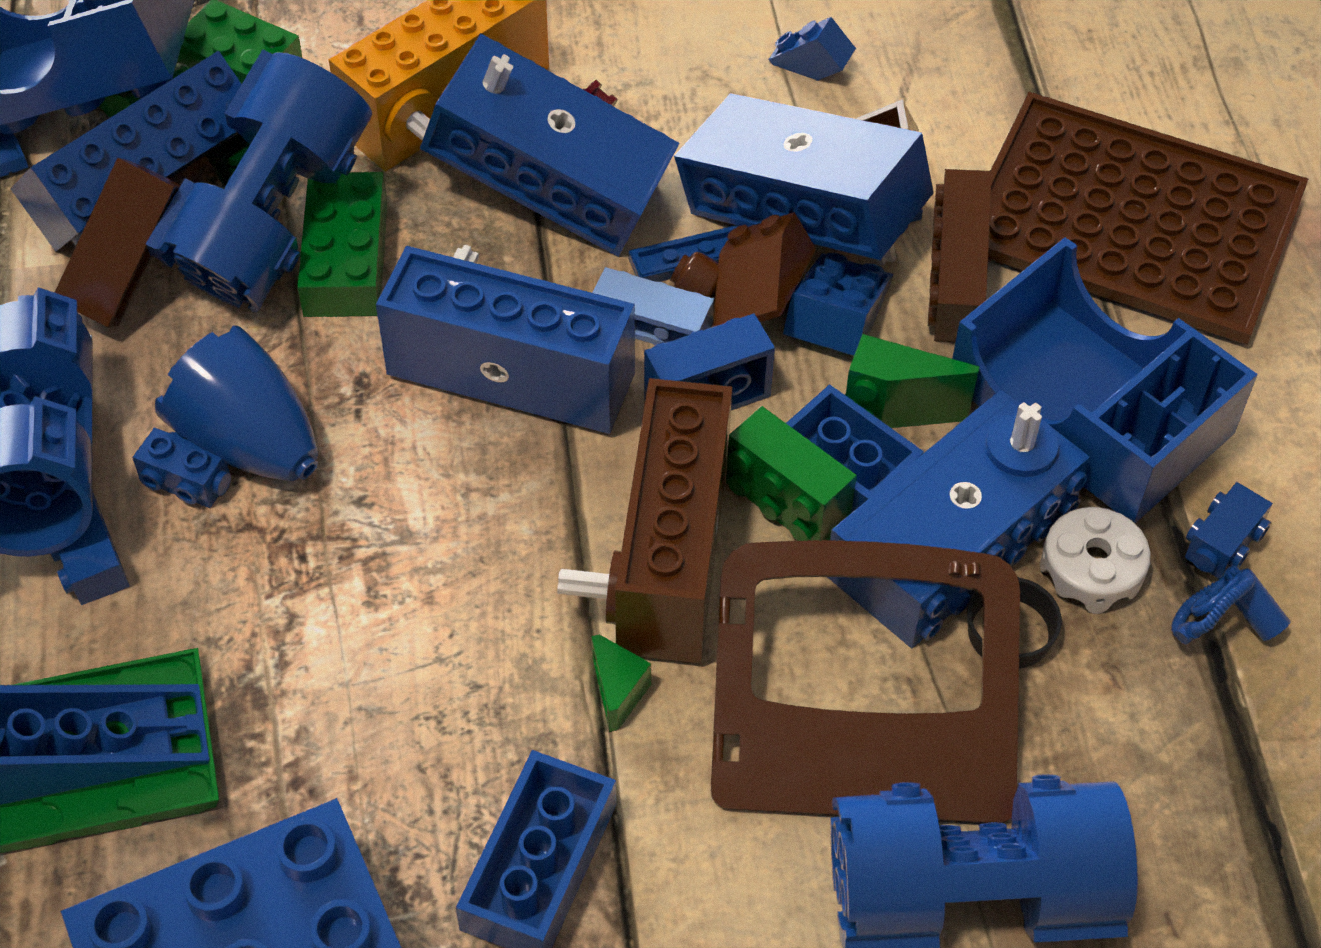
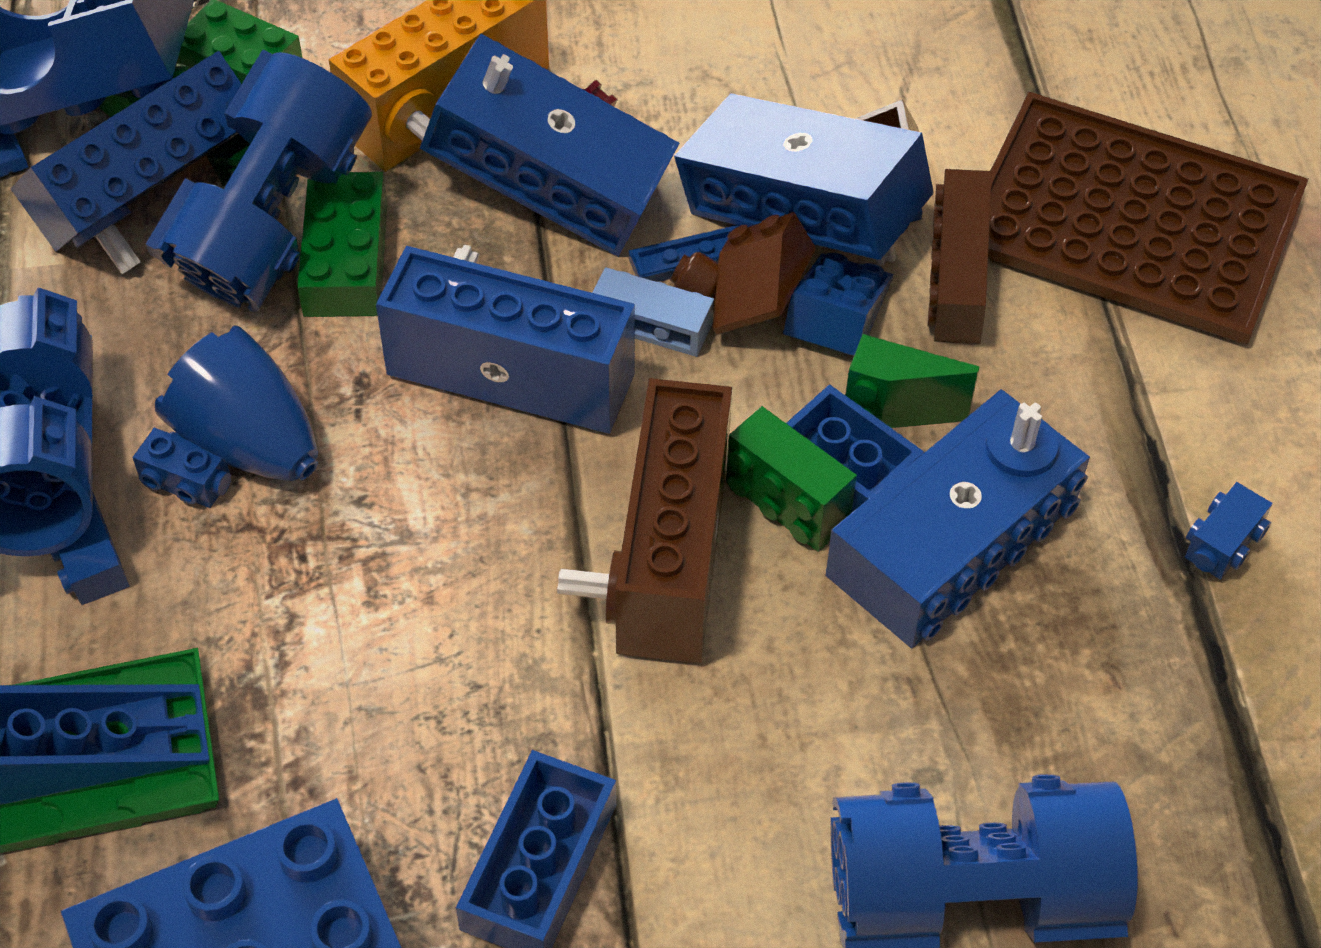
reddish brown brick [54,158,181,327] -> none
green slope [591,634,652,732] -> none
blue brick [644,313,775,410] -> none
reddish brown door [711,540,1020,823] -> none
blue slope [768,17,856,81] -> none
blue piece [952,237,1258,523] -> none
black tyre [967,577,1062,668] -> none
white plate [1040,507,1151,614] -> none
blue piece [1171,565,1291,645] -> none

